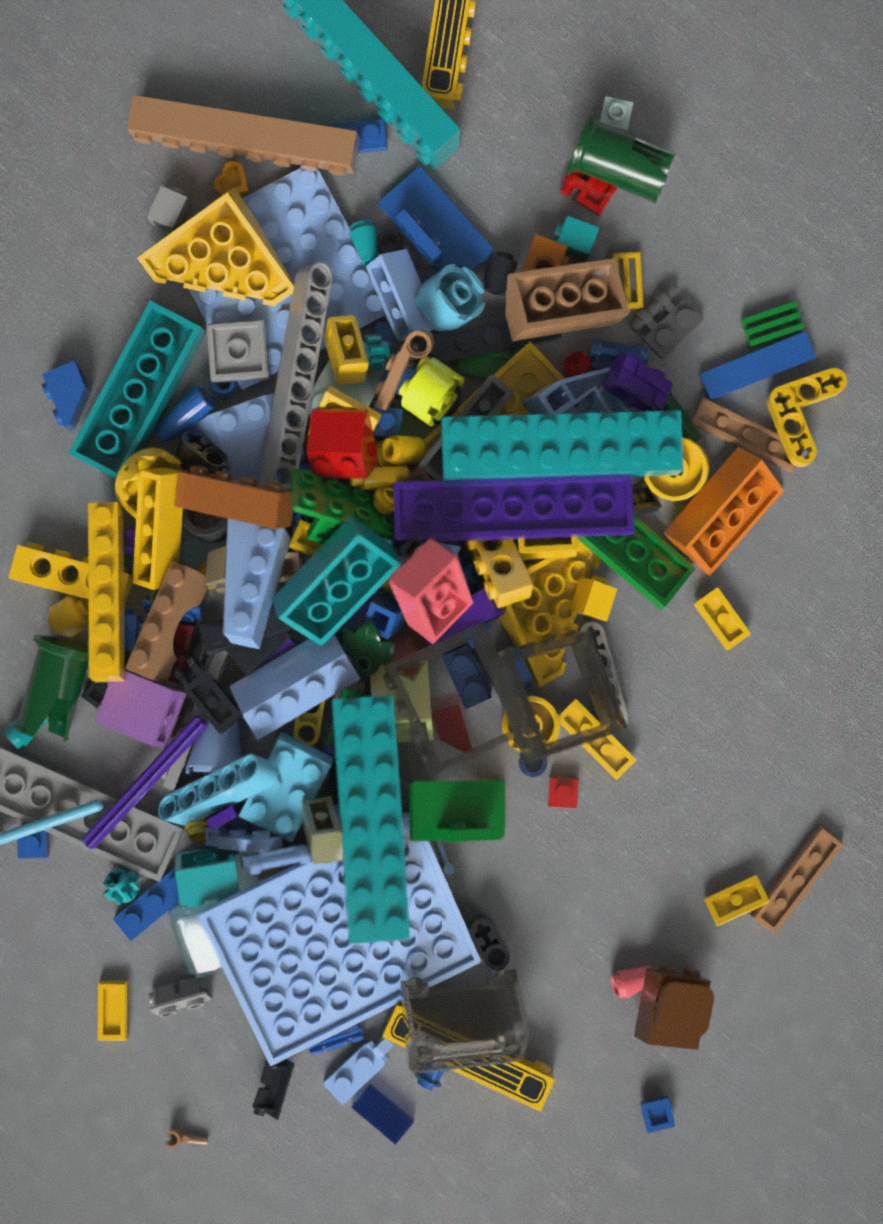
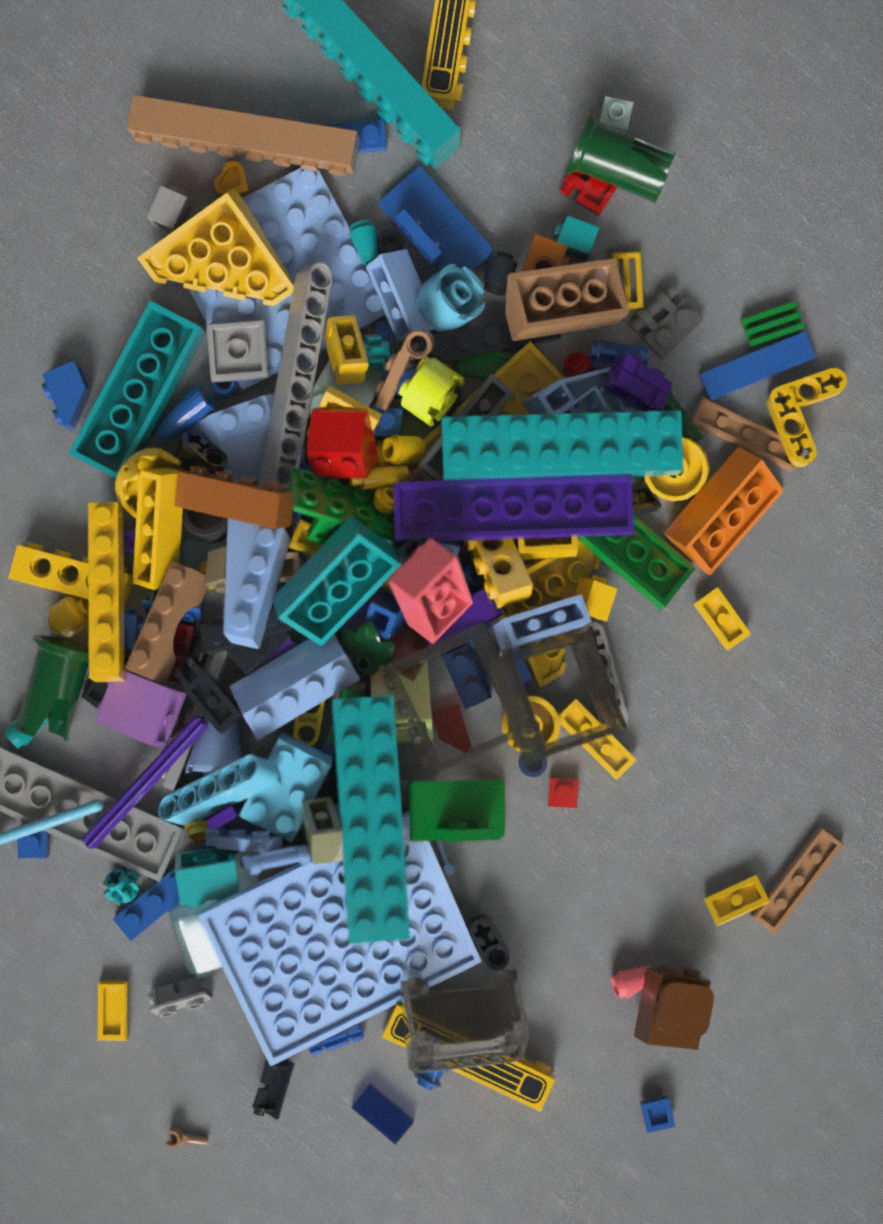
light blue hinge [323,1037,395,1105] -> none
none -> light blue brick [492,594,591,654]

